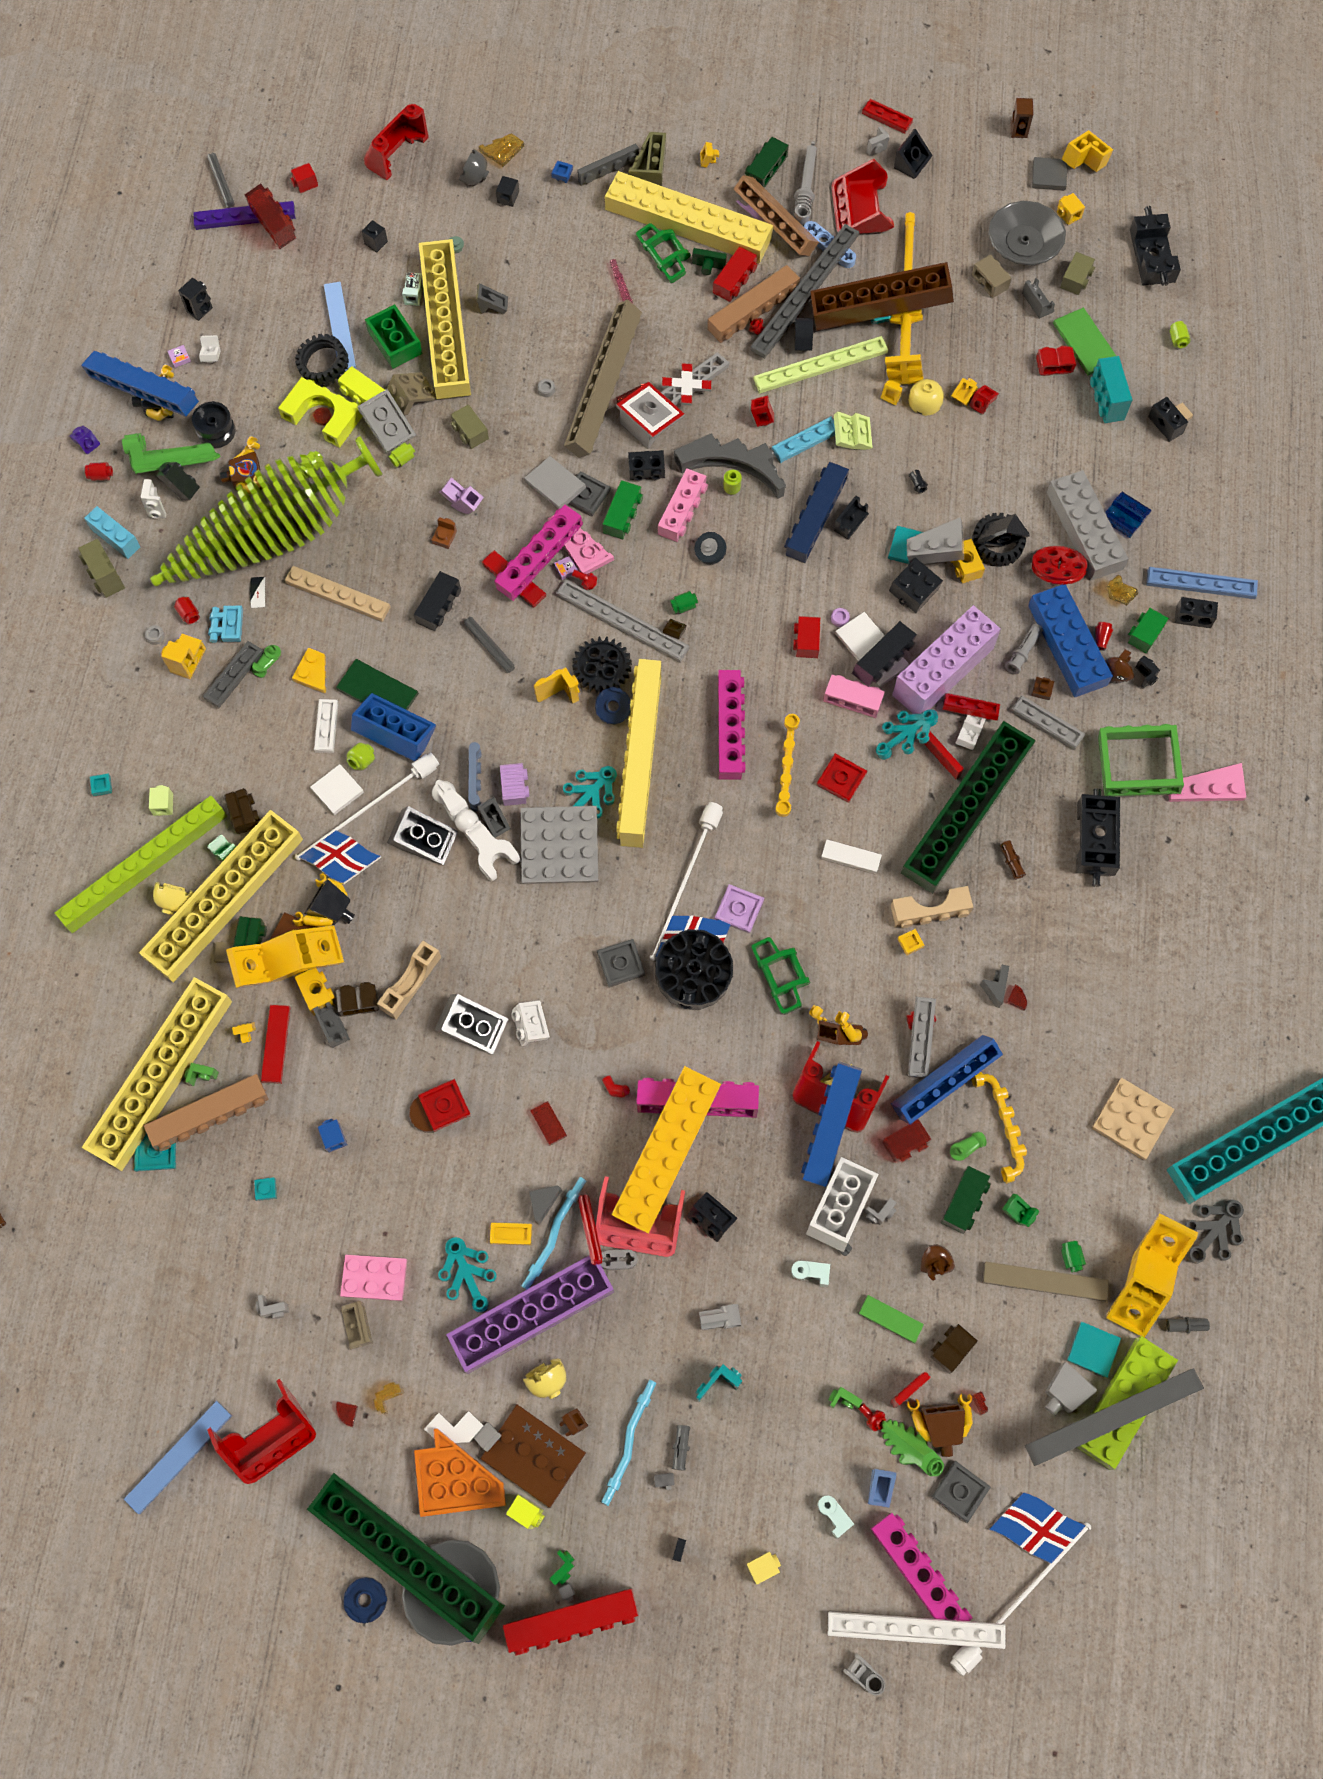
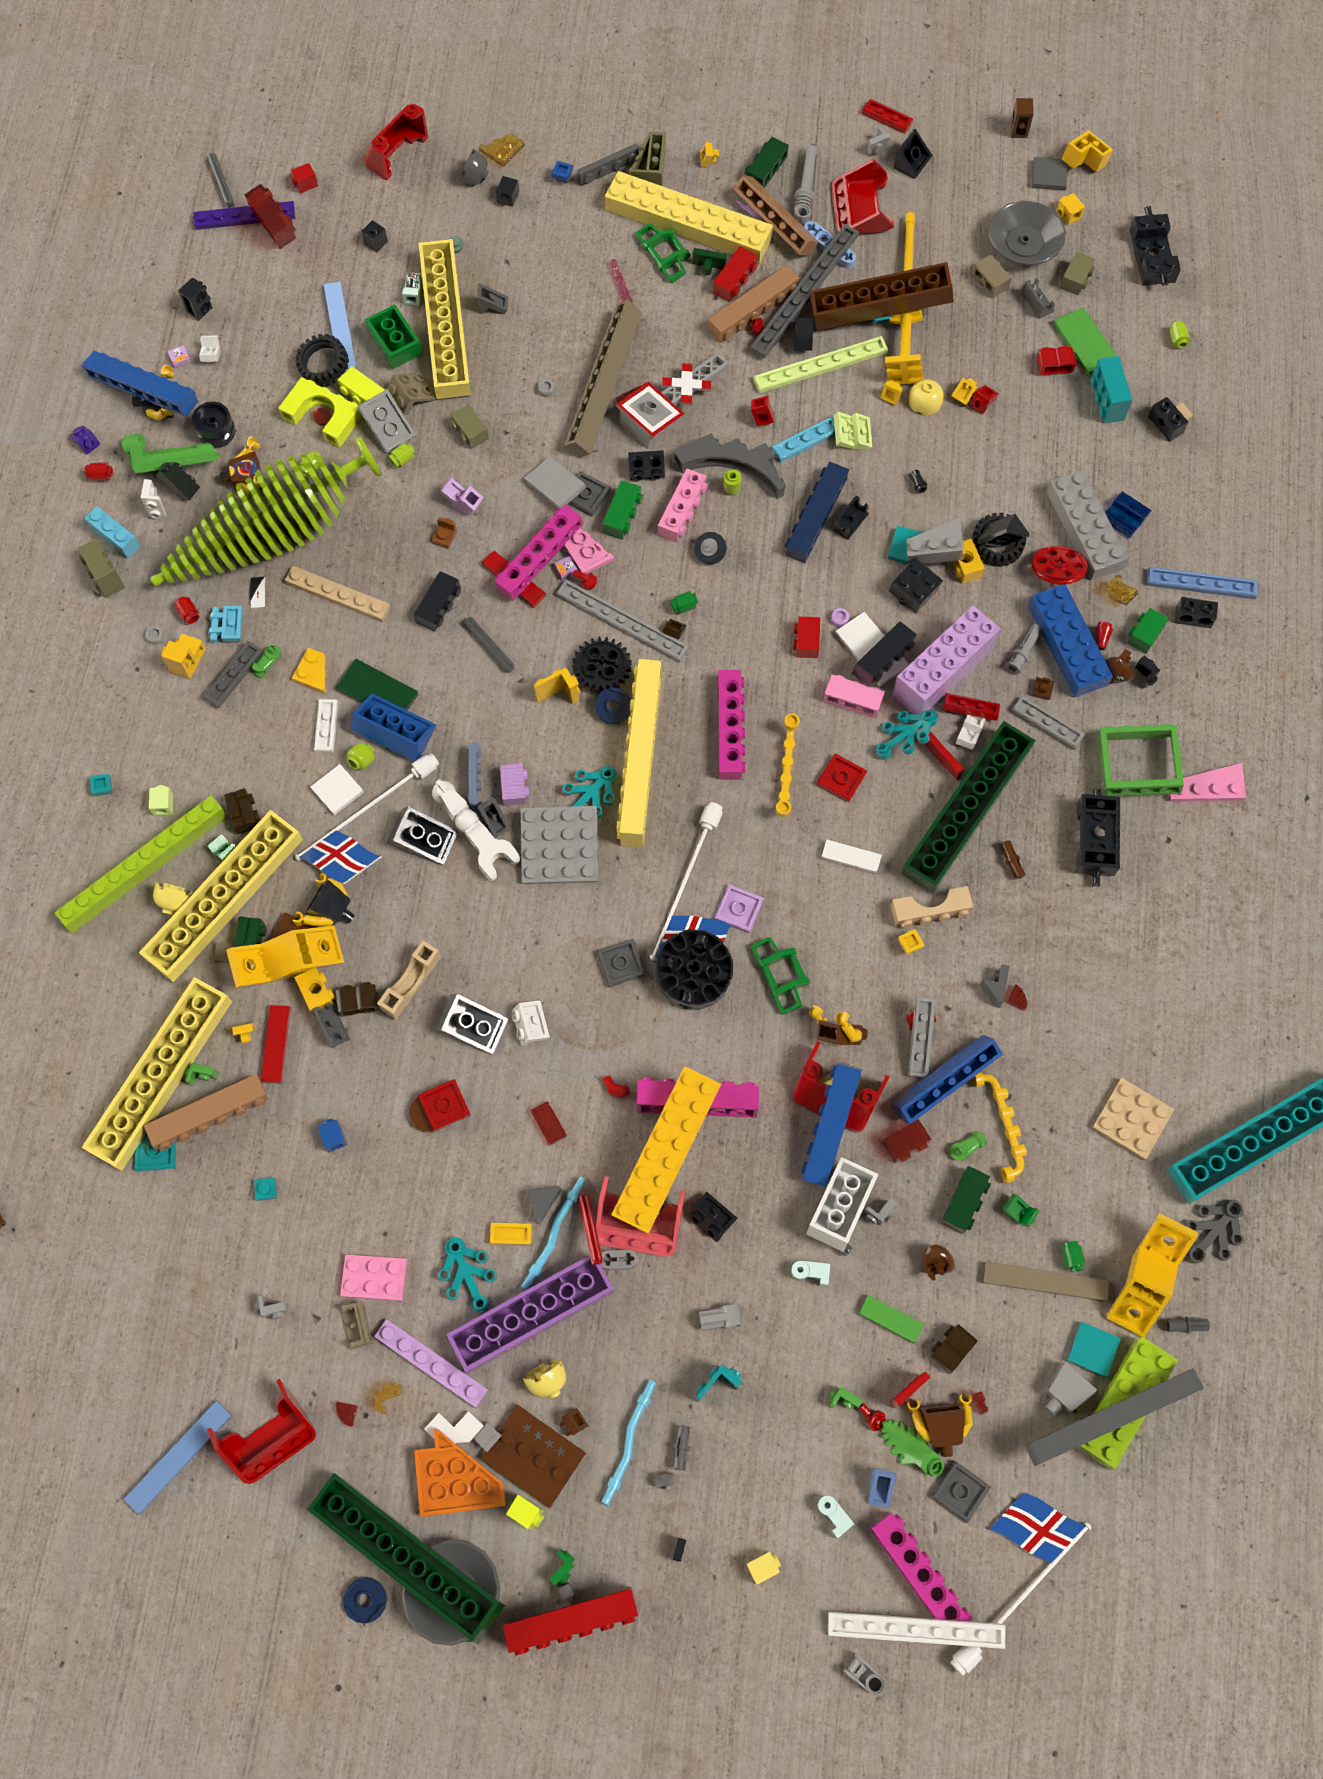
none -> lavender plate [374,1319,488,1408]

